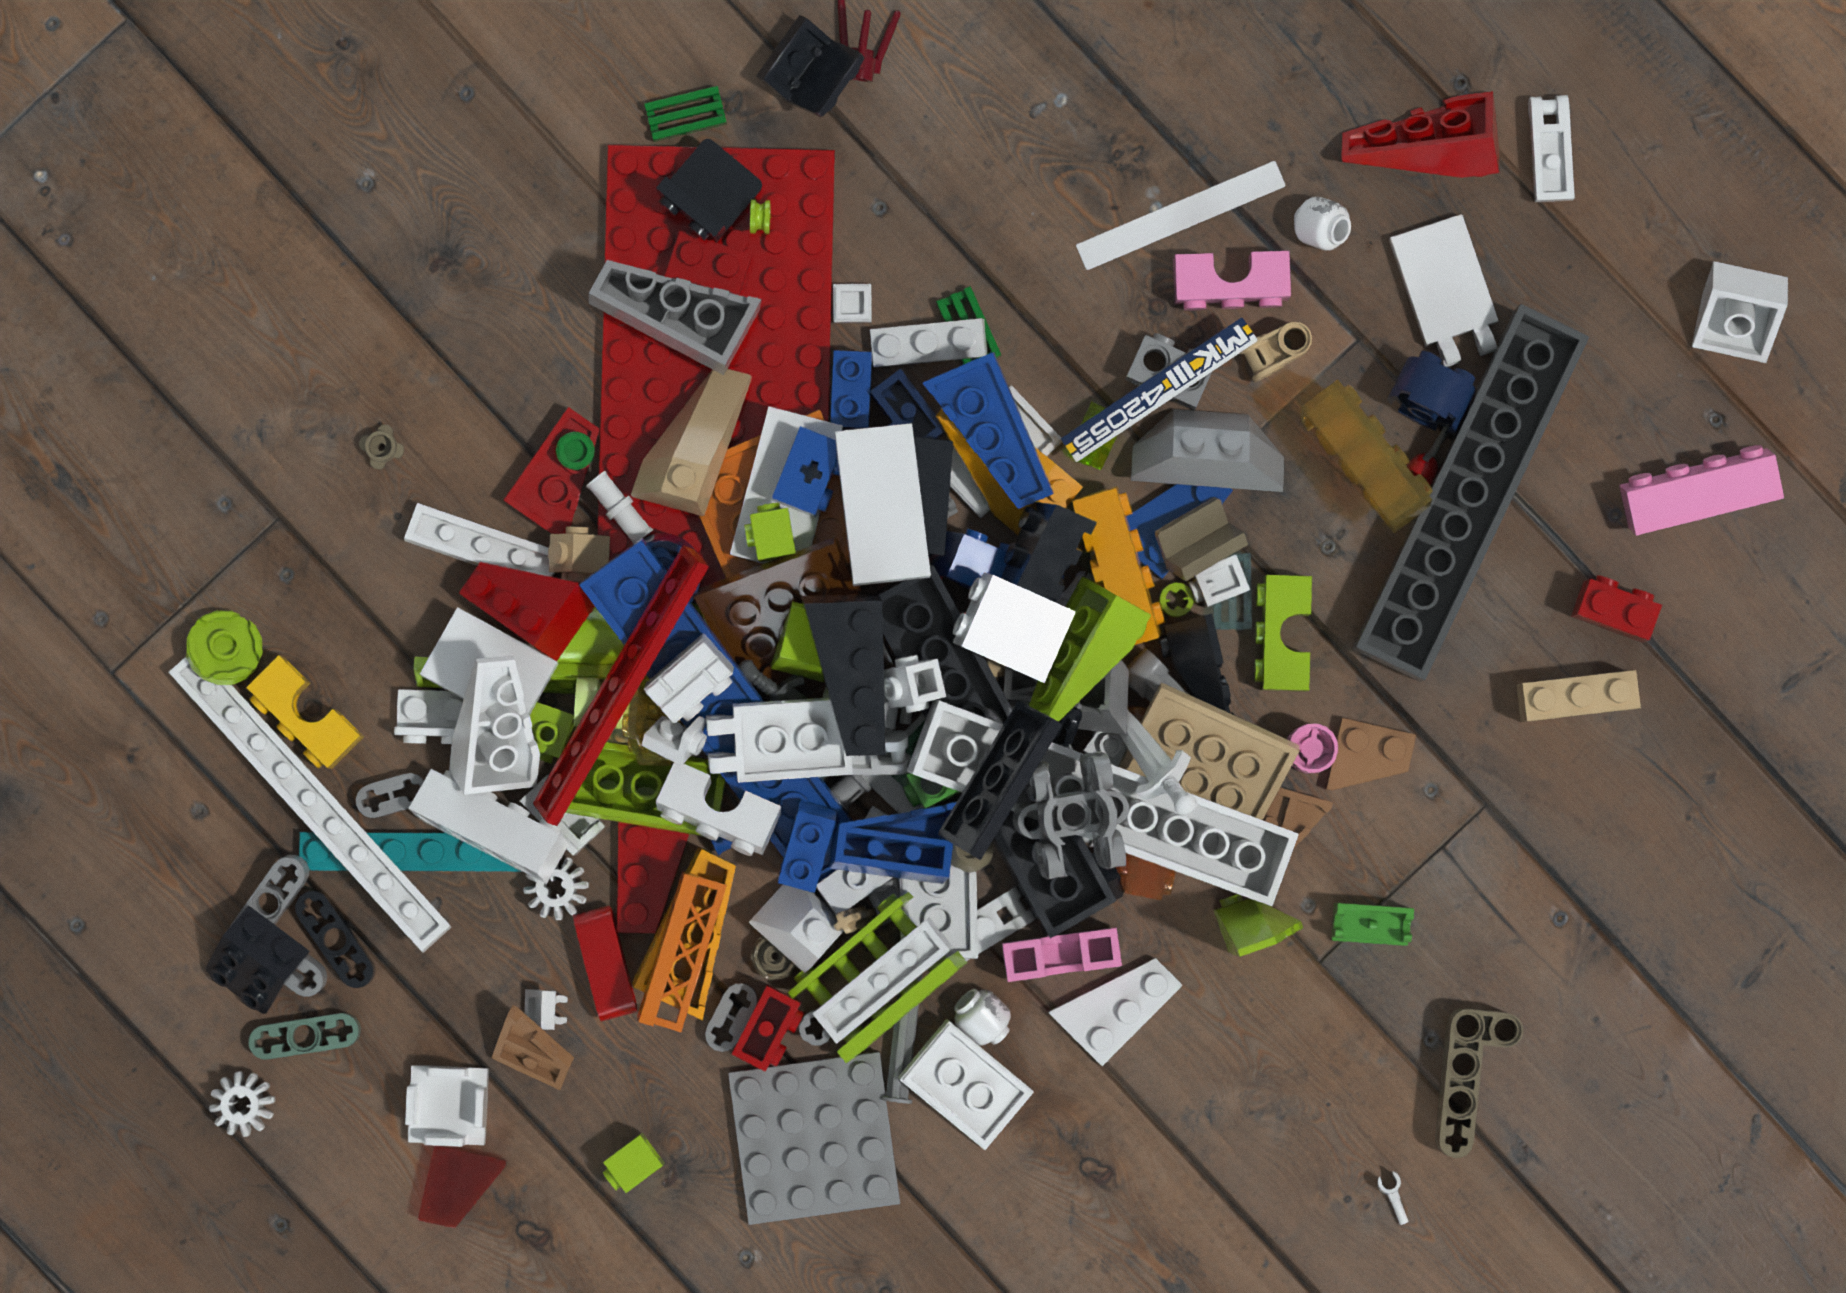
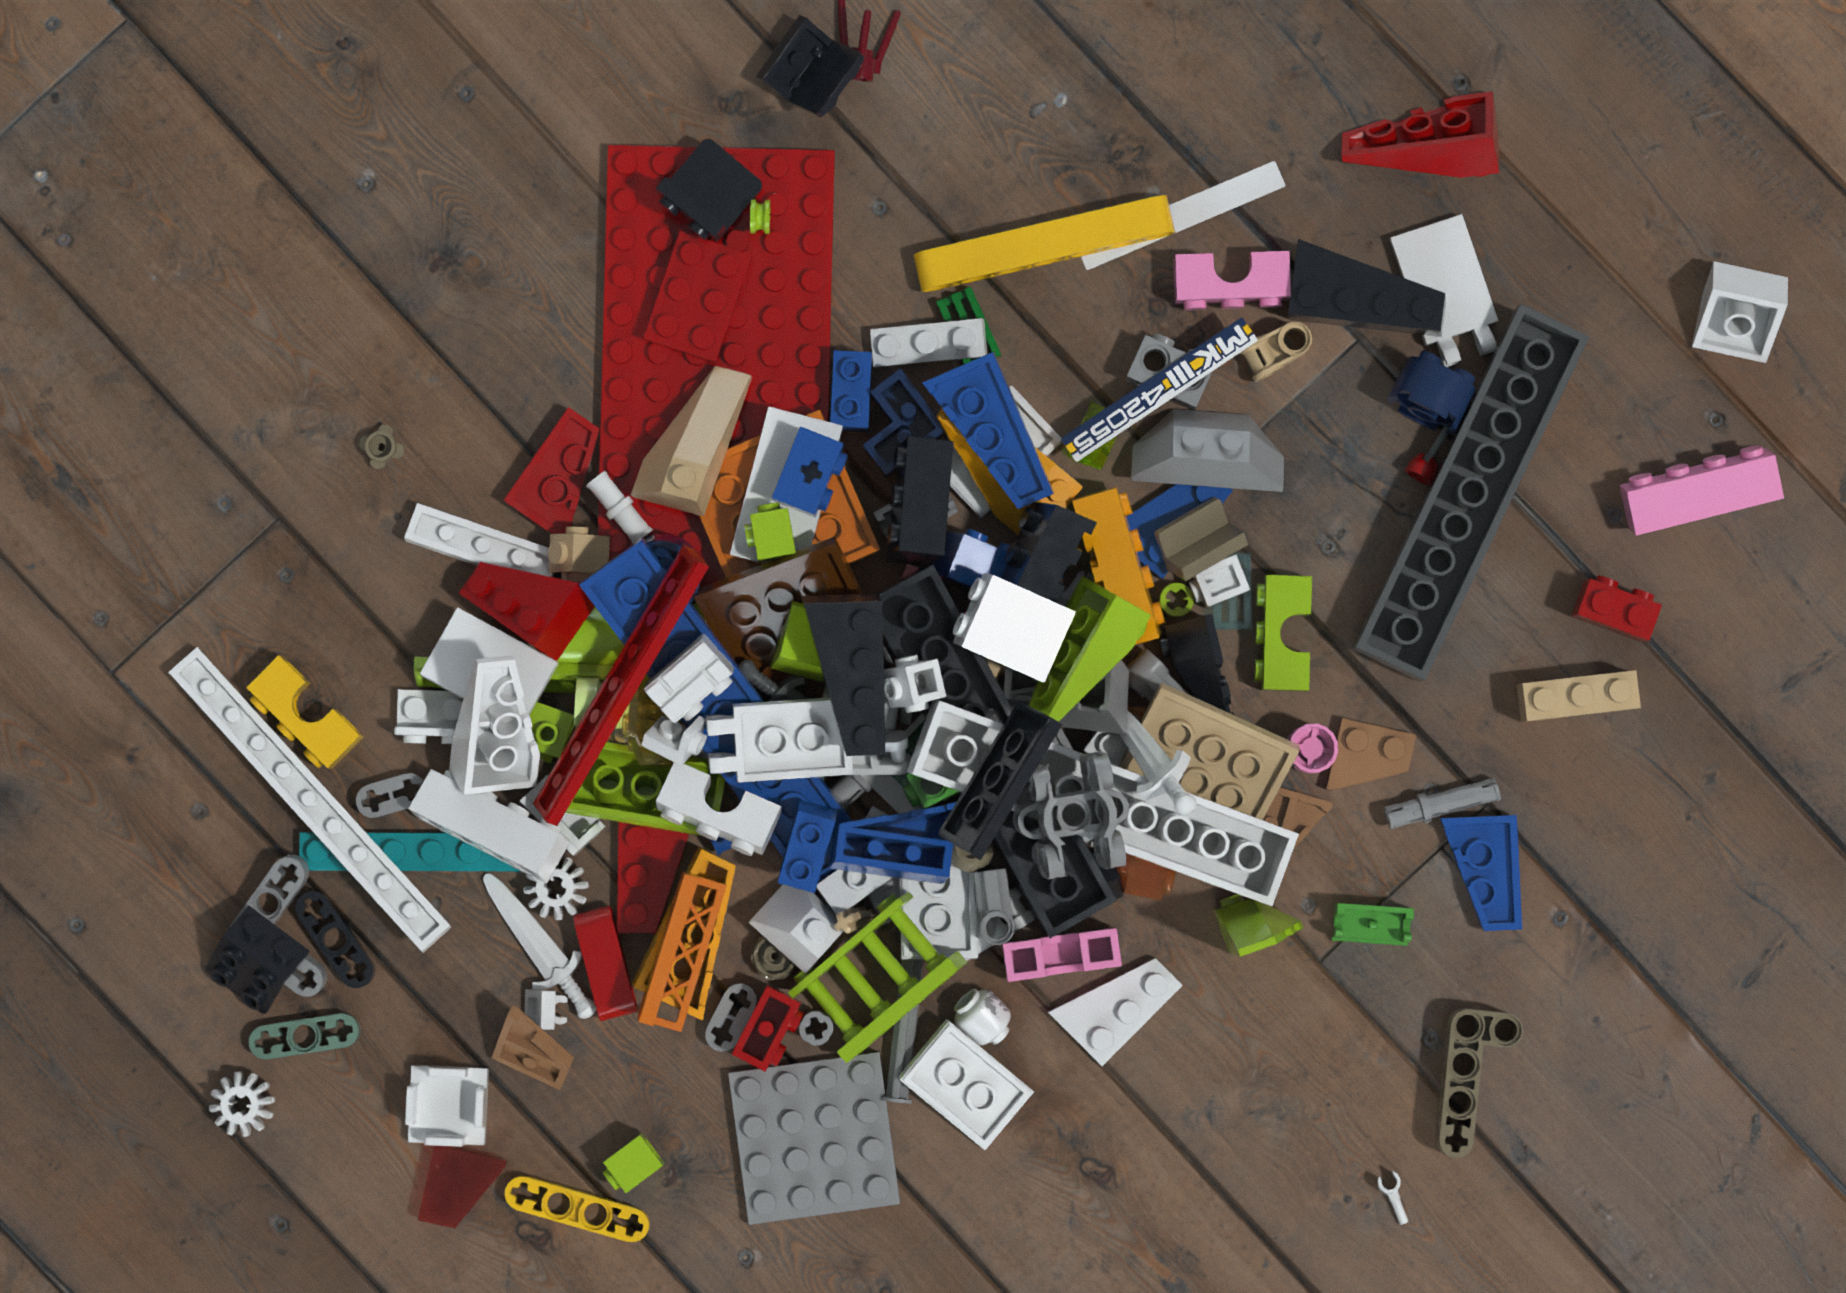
lime tile [186,611,263,685] -> none
green tile [556,432,595,470] -> none
light grey wedge [589,260,761,375] -> none
green tile [645,86,727,142] -> none
white plate [813,918,954,1044] -> none
white tile [833,284,872,323] -> none
white tile [835,423,931,586] -> none
black axle [1052,708,1082,748] -> none
white head [1294,197,1351,250] -> none
clear yellow wedge [1300,379,1433,533] -> none
white plate [1528,95,1575,202] -> none
none -> white sword [483,873,596,1019]
none -> yellow beam [505,1175,650,1242]
none -> yellow beam [913,195,1176,292]
none -> light grey piece [973,868,1015,945]
none -> black wedge [1288,239,1446,337]
none -> light grey pin [1384,777,1501,830]
none -> blue wing [1439,815,1522,931]

